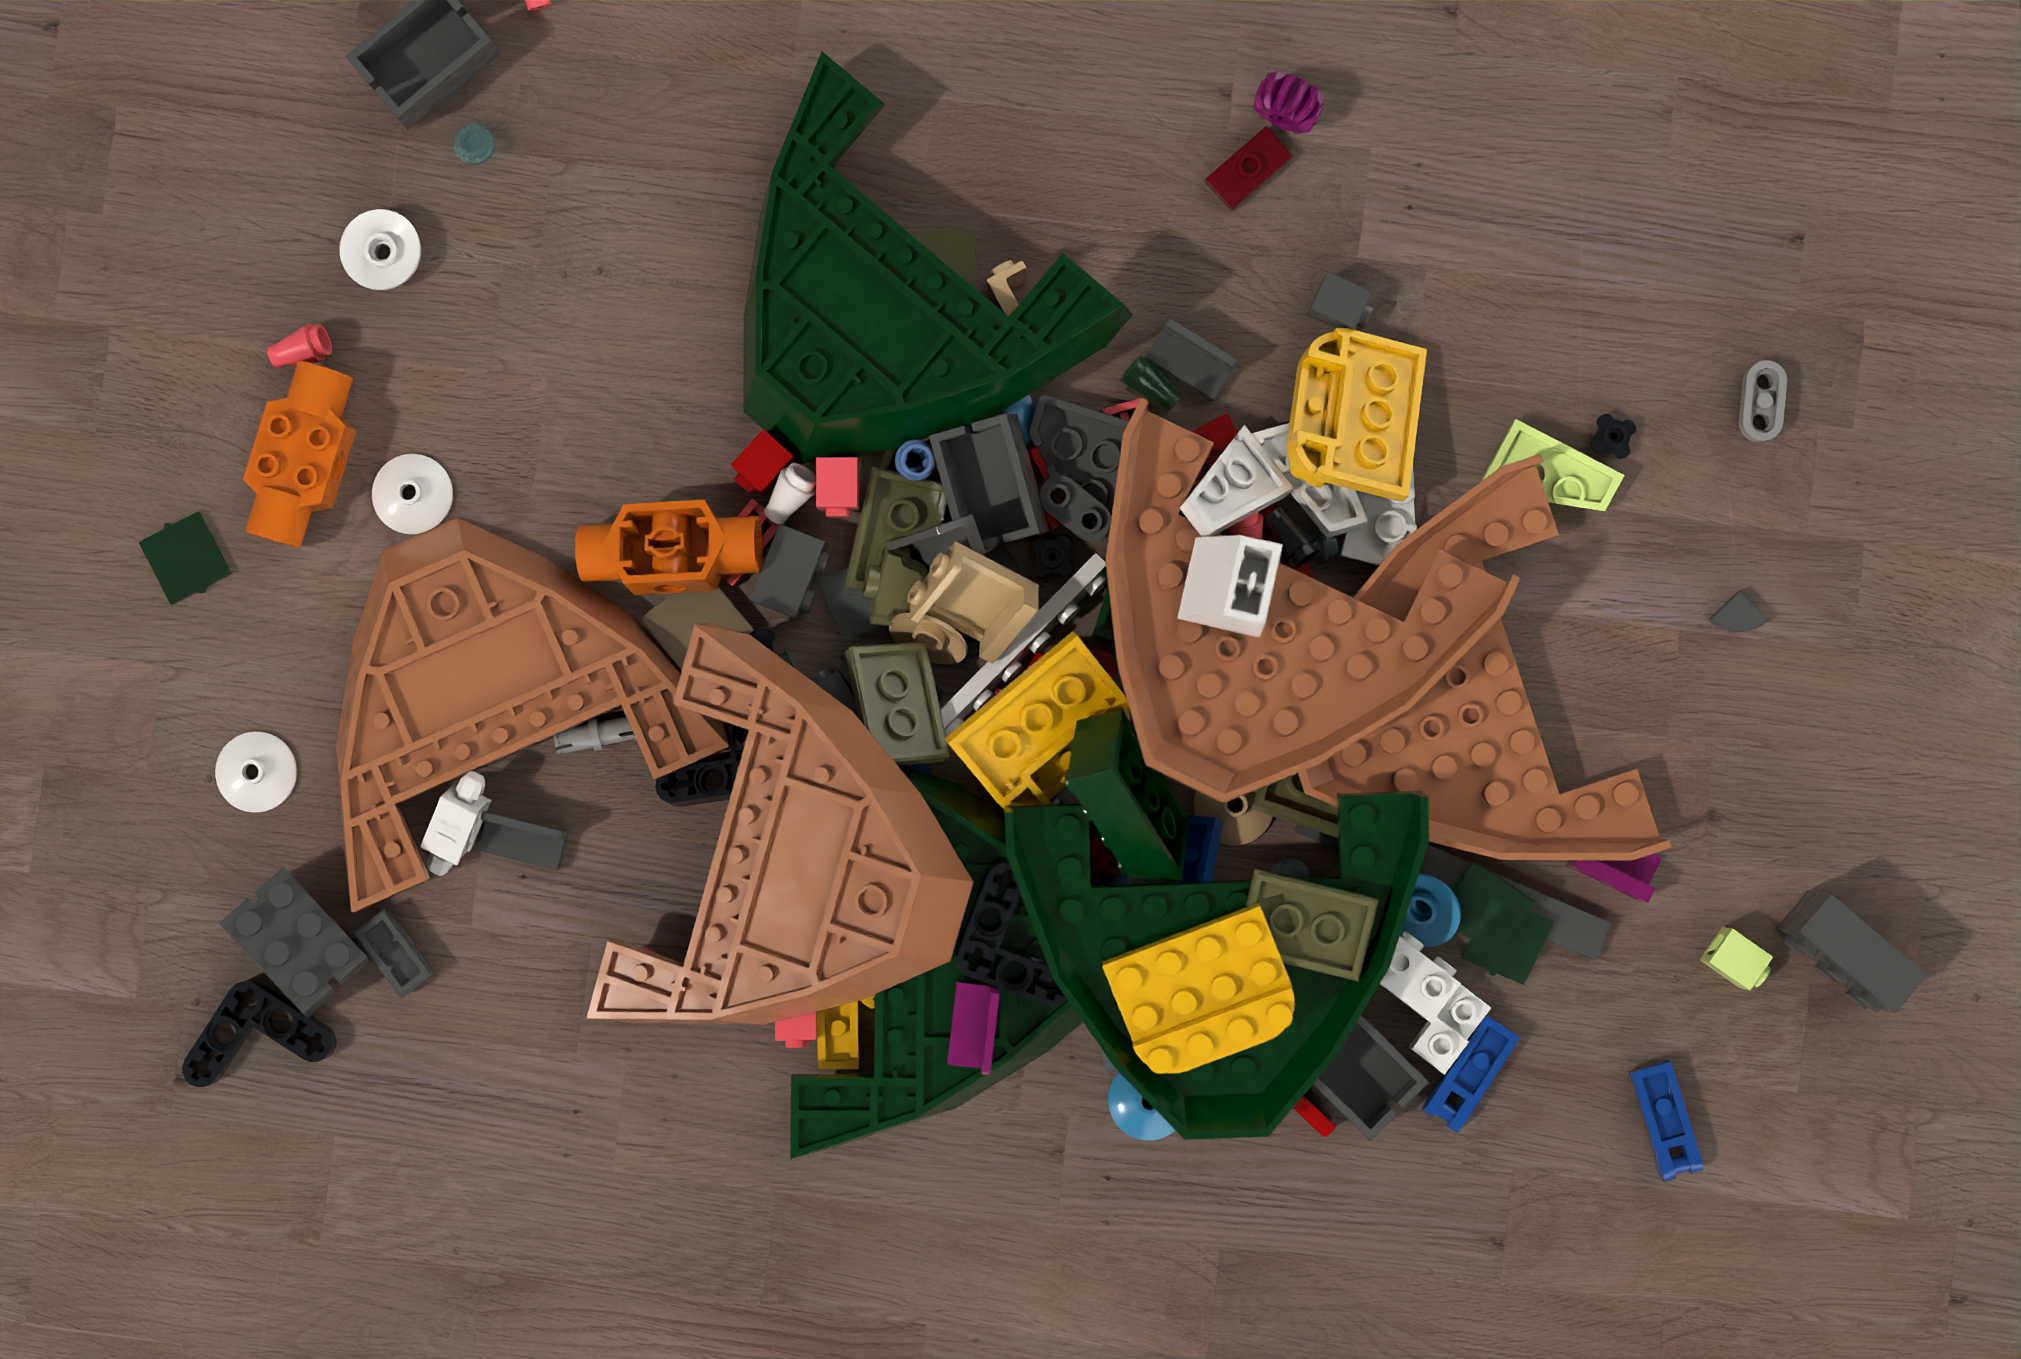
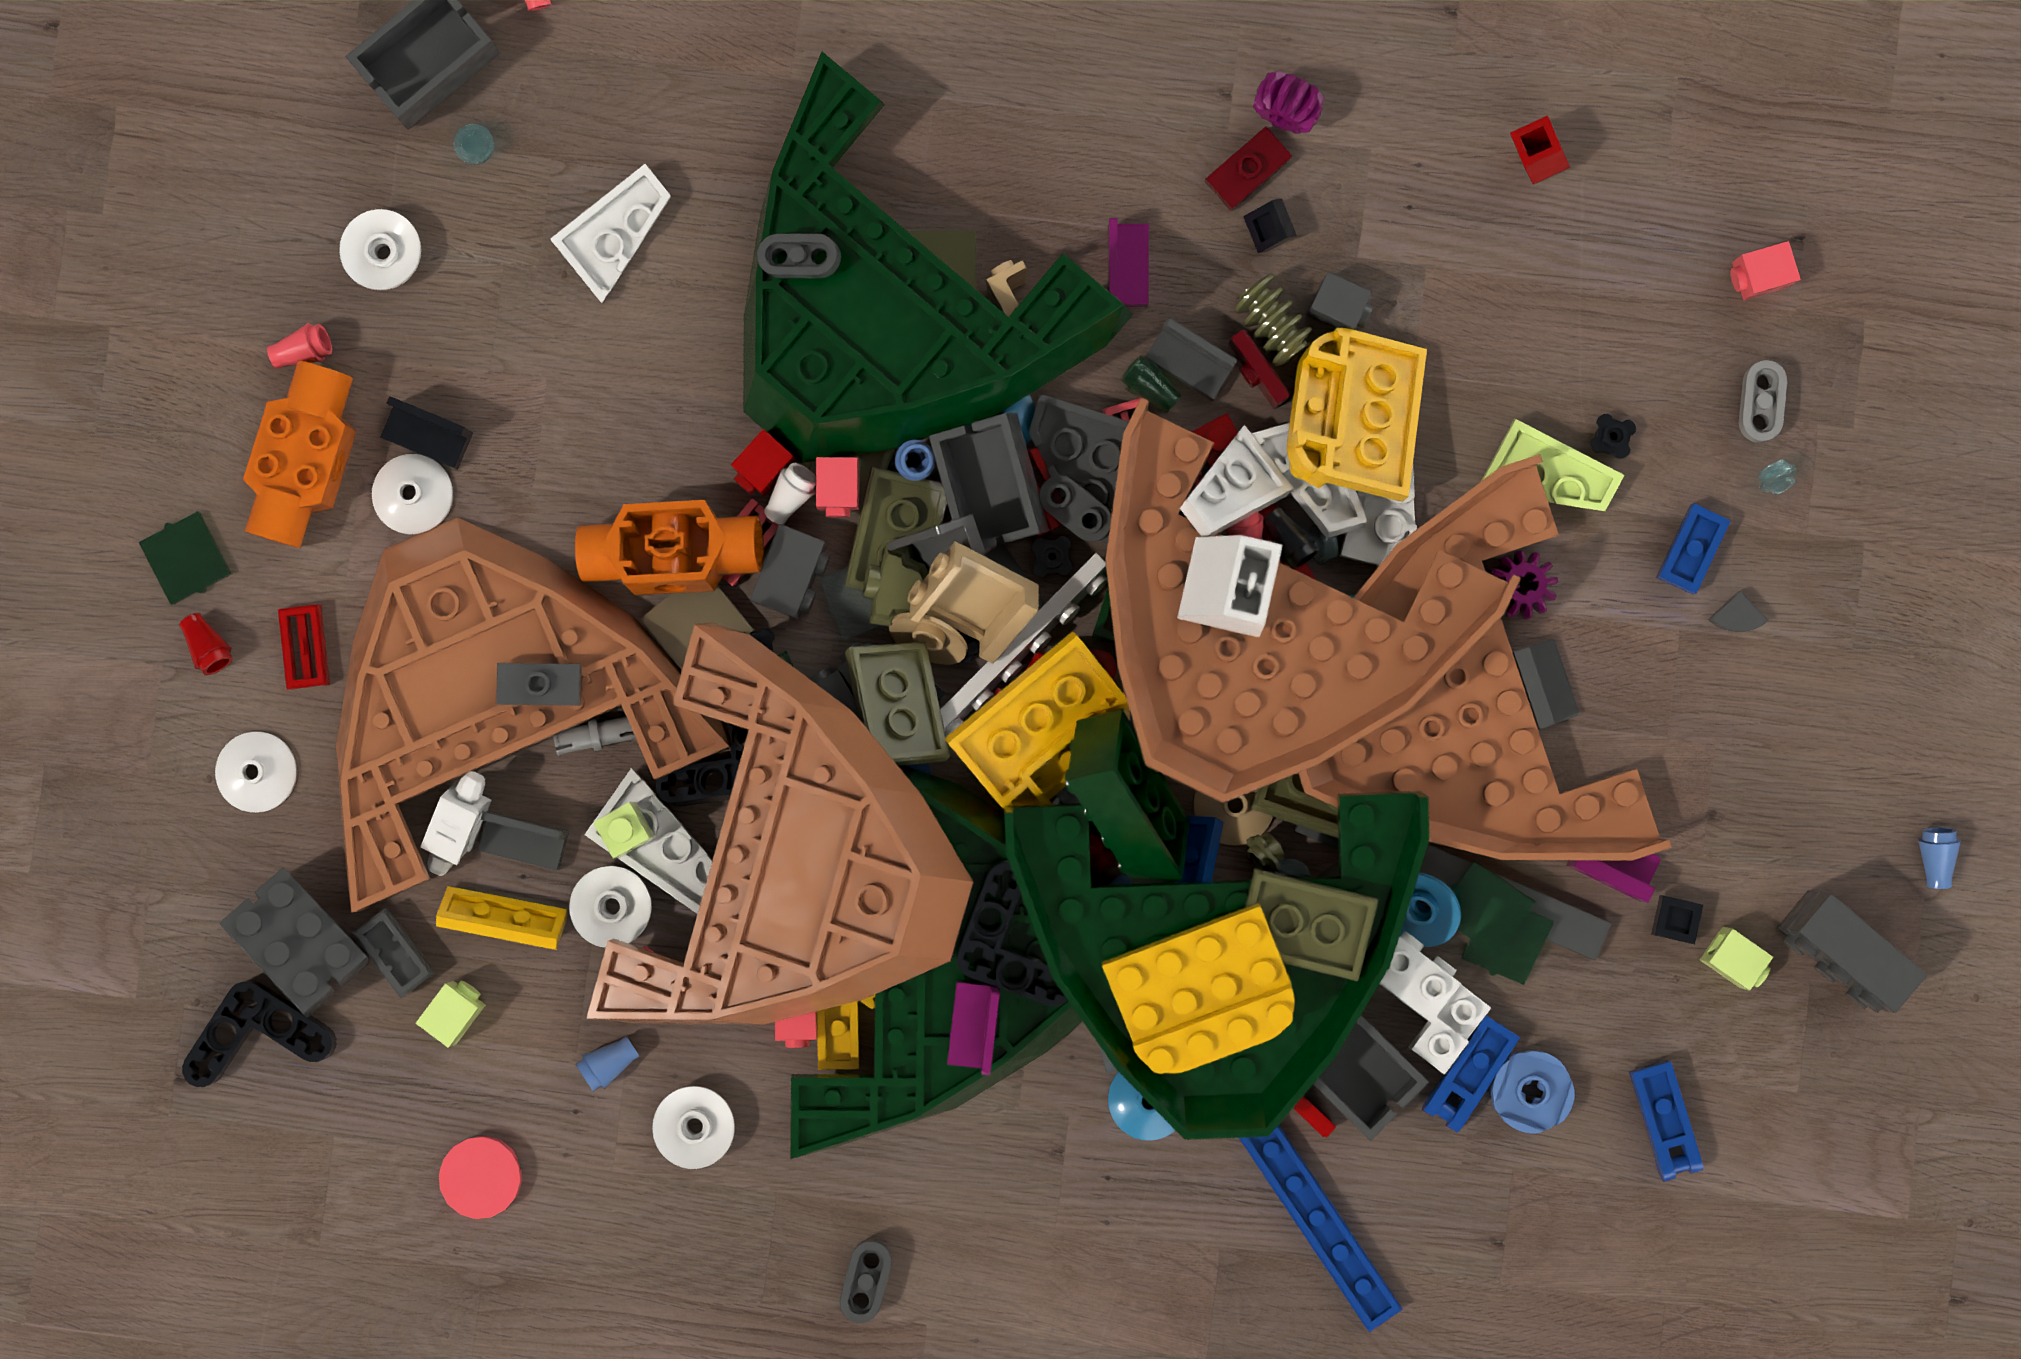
none -> red cone [179,613,233,675]
none -> red tile [278,604,330,690]
none -> black panel [380,396,473,470]
none -> yellowish green brick [416,980,485,1048]
none -> yellow plate [436,886,567,950]
none -> coral tile [439,1135,523,1219]
none -> dark grey plate [496,663,582,706]
none -> white wing [550,164,671,304]
none -> white dish [569,866,652,948]
none -> medium blue cone [576,1036,639,1091]
none -> white wing [585,768,713,914]
none -> yellowish green brick [593,802,656,859]
none -> white dish [652,1086,735,1169]
none -> dark grey plate [757,234,841,278]
none -> dark grey plate [840,1239,892,1323]
none -> magenta panel [1108,218,1149,307]
none -> dark red plate [1228,329,1290,409]
none -> olive piece [1235,273,1313,367]
none -> blue tile [1239,1125,1403,1332]
none -> black plate [1243,198,1297,253]
none -> olive plate [1246,833,1285,872]
none -> magenta gear [1489,550,1558,620]
none -> medium blue plate [1490,1050,1575,1134]
none -> red brick [1510,115,1570,185]
none -> dark grey panel [1513,639,1579,730]
none -> black plate [1651,895,1703,945]
none -> blue plate [1656,503,1731,595]
none -> coral brick [1730,241,1801,301]
none -> clear light blue plate [1758,459,1799,495]
none -> medium blue cone [1918,827,1961,889]

